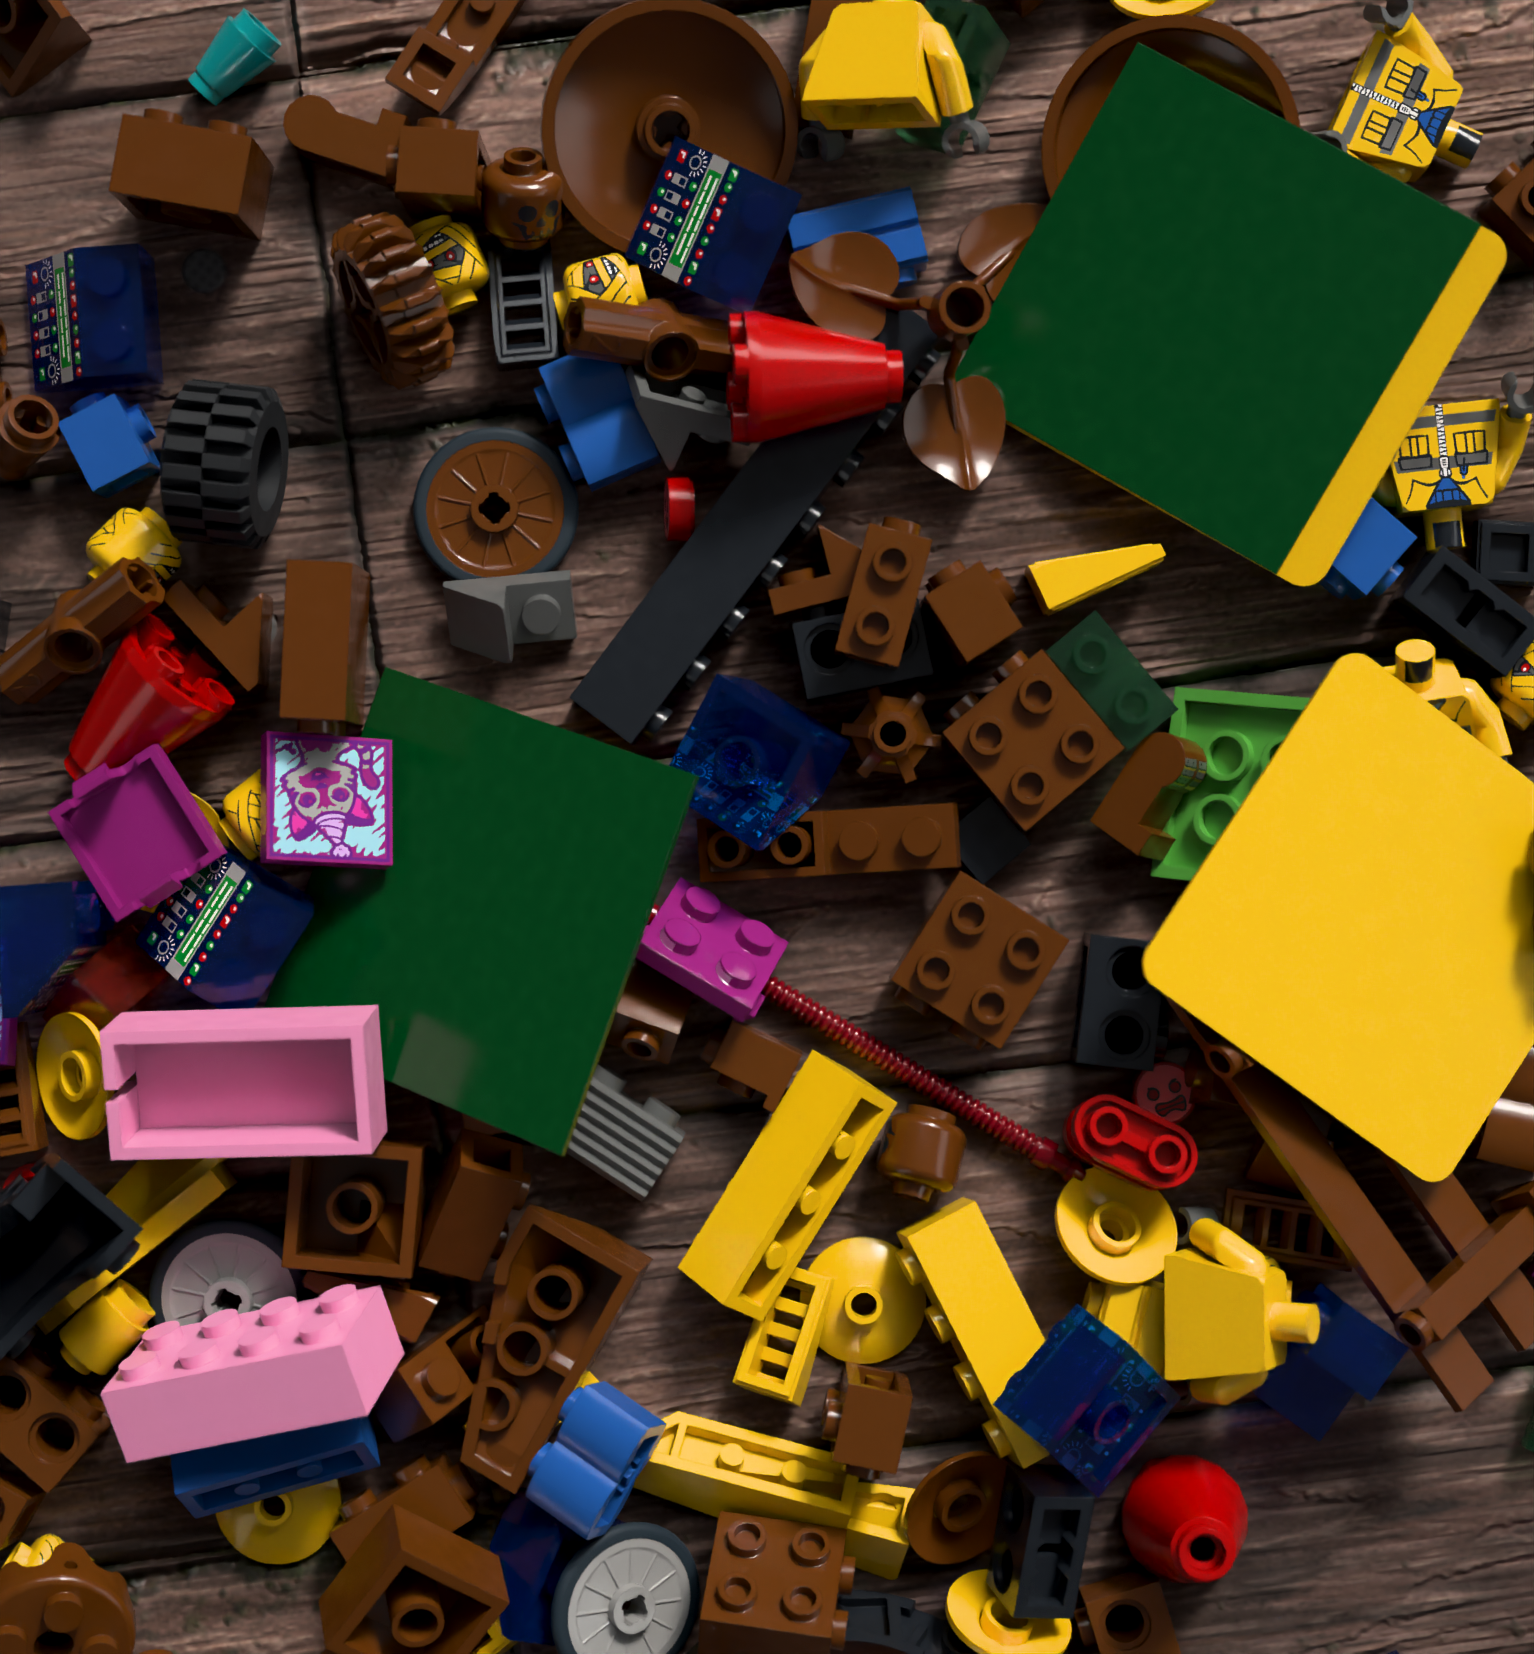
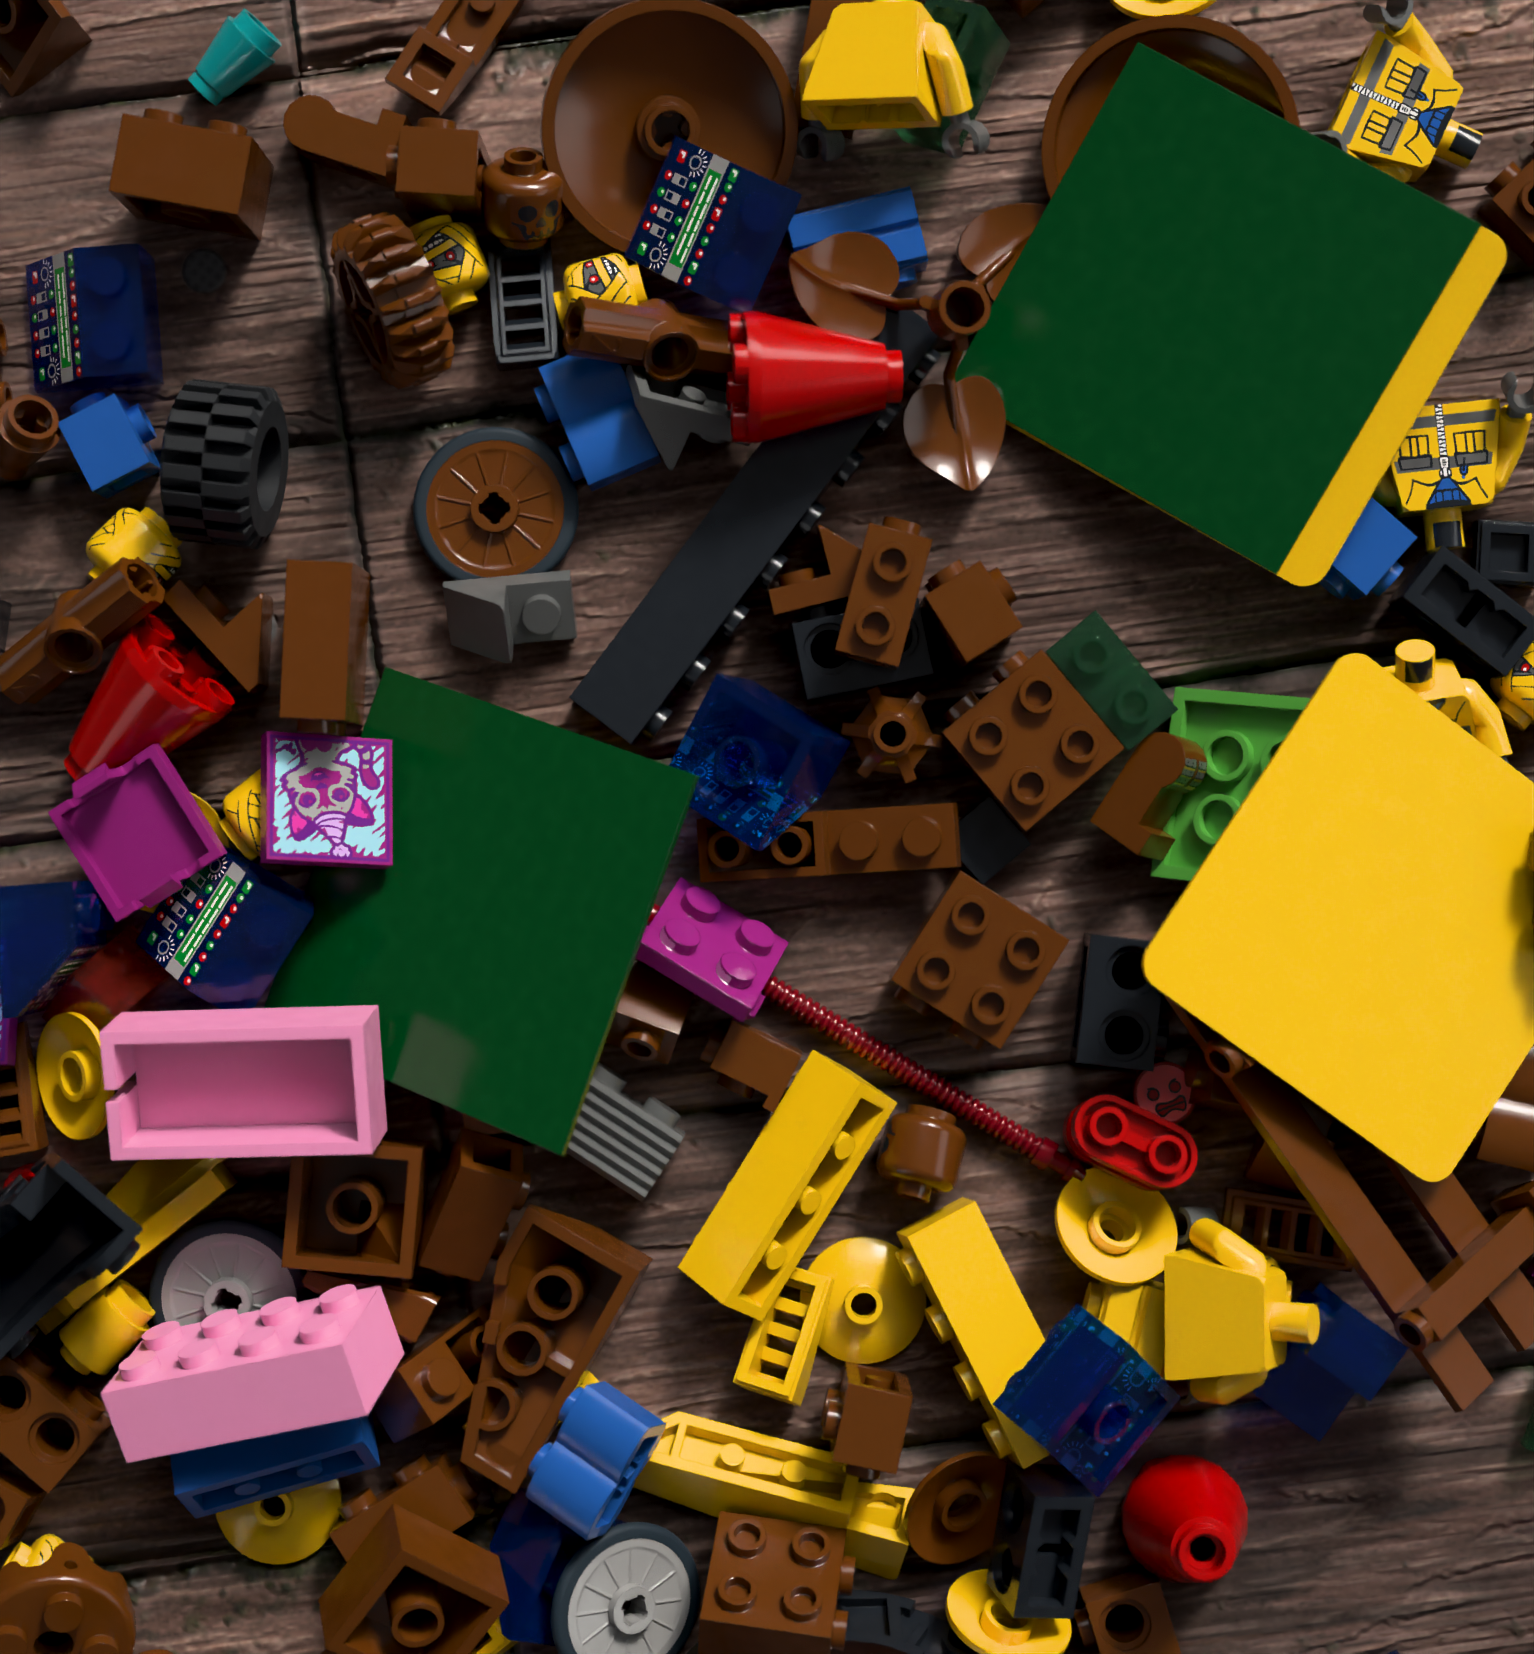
red tile [664,477,695,541] -> none
yellow slope [1024,544,1166,616] -> none

